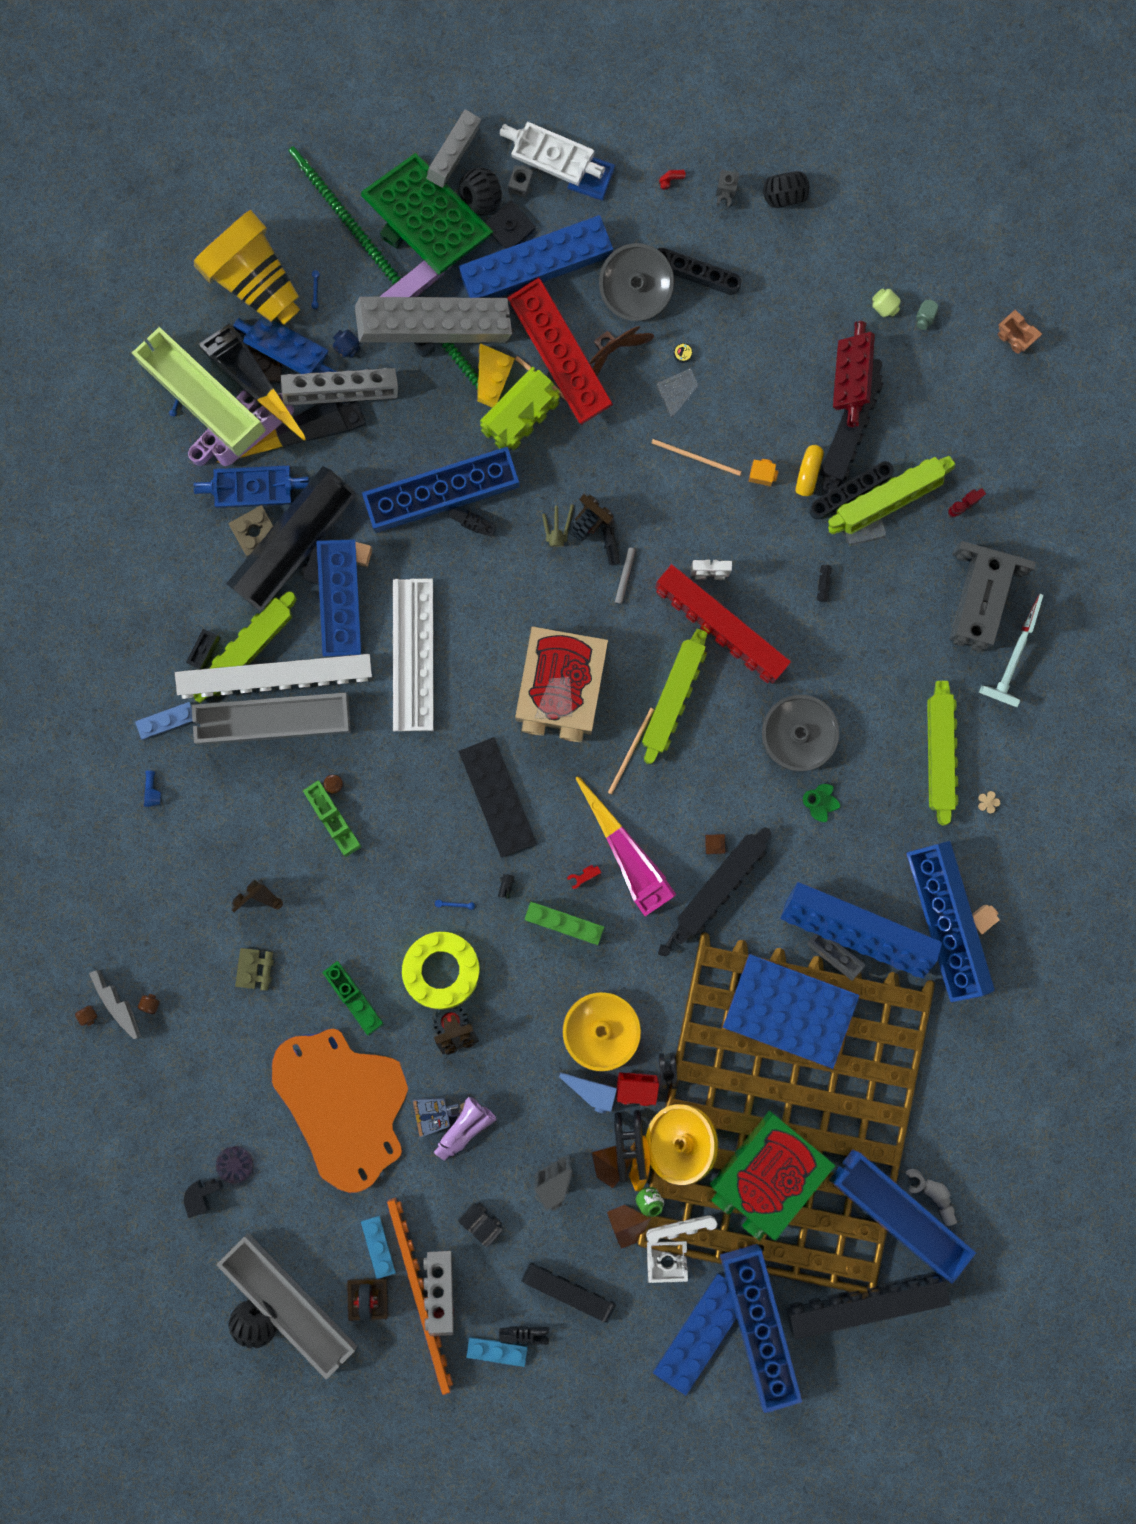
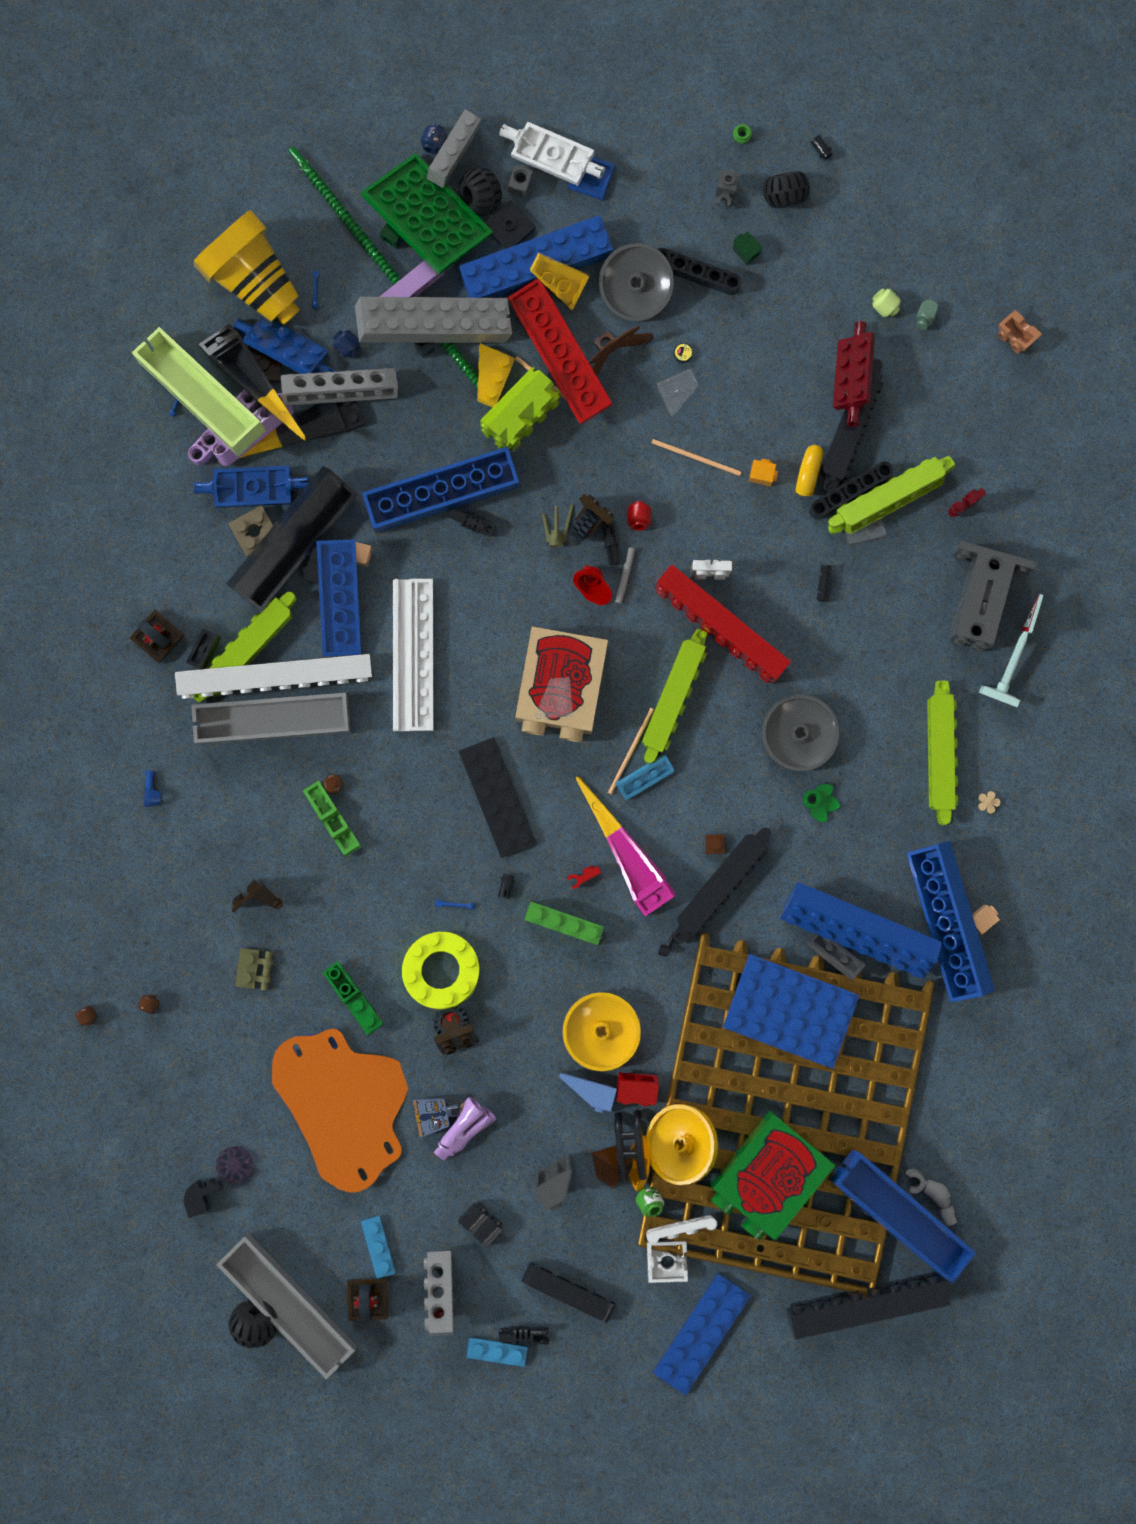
light grey slope [89,970,141,1039] -> none
medium blue plate [135,702,193,740] -> none
orange plate [387,1198,453,1395] -> none
reddish brown slope [607,1204,651,1249] -> none
red arm [659,170,685,190] -> none
black head [659,1052,678,1090] -> none
blue brick [720,1244,802,1413] -> none
none -> dark brown plate [130,610,185,664]
none -> dark blue head [420,124,448,154]
none -> yellow wing [530,253,589,310]
none -> red piece [573,565,612,606]
none -> dark azure plate [615,754,675,801]
none -> red head [627,501,651,531]
none -> dark green brick [732,231,763,265]
none -> bright green plate [733,124,752,144]
none -> black pin [810,135,833,160]

